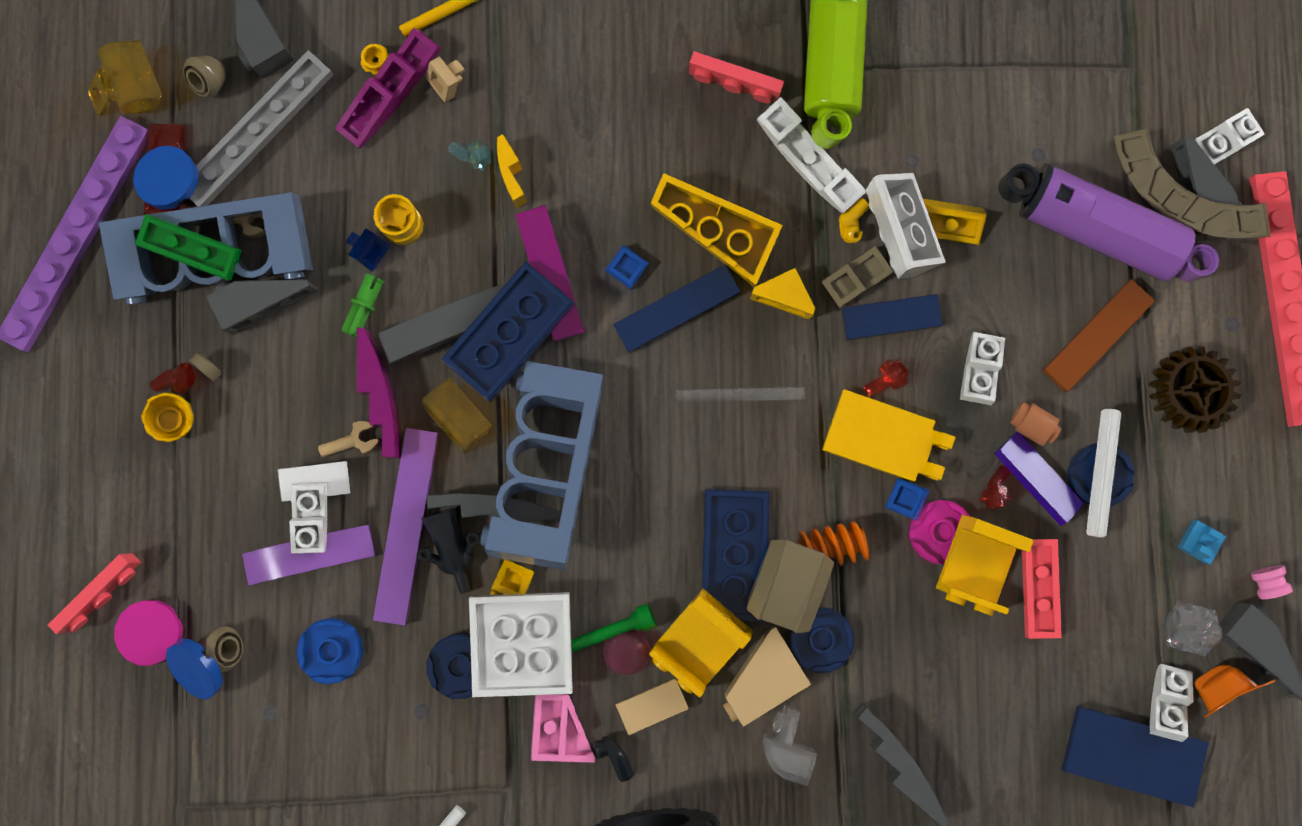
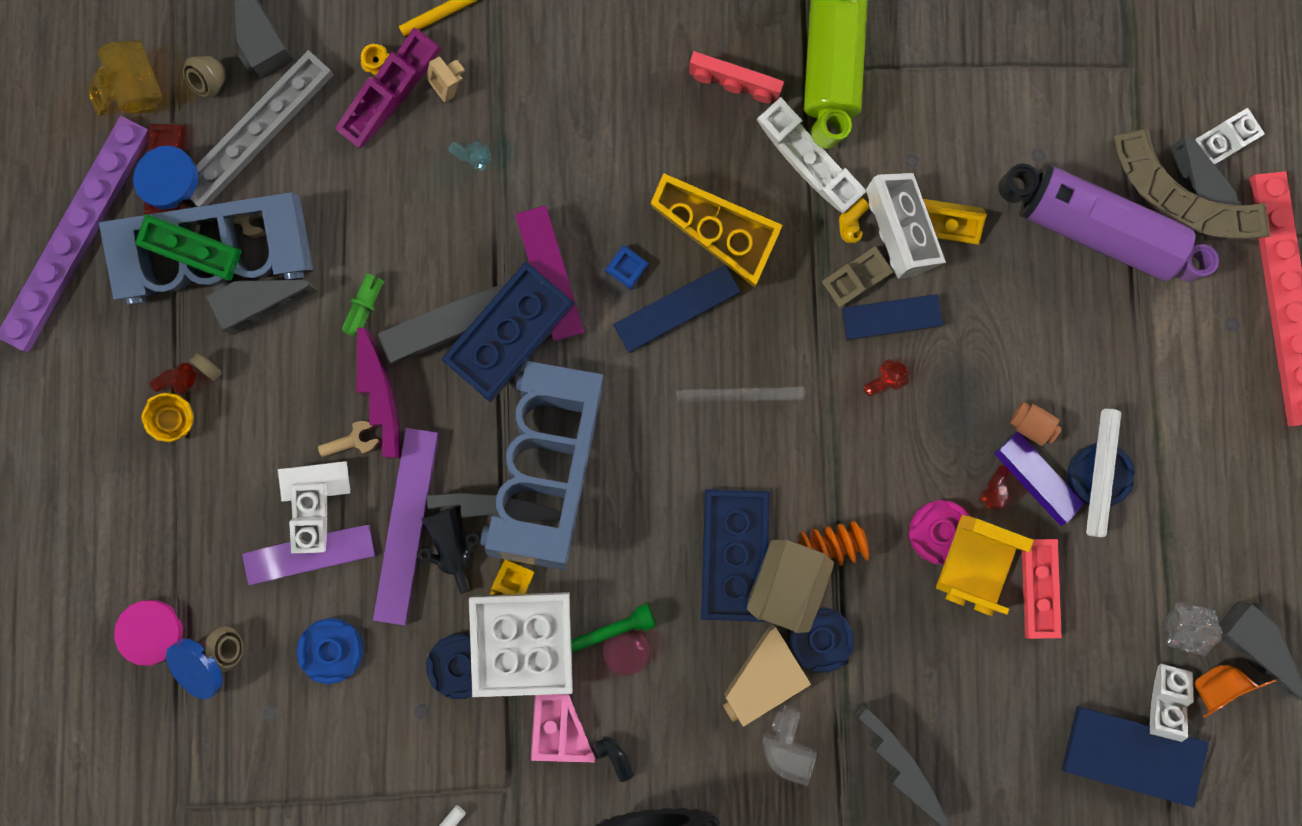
coral plate [48,553,141,634] -> none
clear blue tile [345,228,390,272] -> none
yellow wheel [373,194,424,245] -> none
clear yellow hinge [422,377,492,454] -> none
yellow slope [497,134,527,208] -> none
tan tile [616,677,689,735] -> none
yellow panel [649,588,753,698] -> none
yellow slope [750,268,815,320] -> none
yellow tile [822,389,955,482] -> none
blue tile [885,478,930,521] -> none
white slope [960,332,1005,405] -> none
dark orange tile [1041,279,1155,393] -> none
dark brown gear [1148,346,1242,433] -> none
dark azure tile [1177,520,1226,565] -> none
bright pink wheel [1250,565,1293,599] -> none

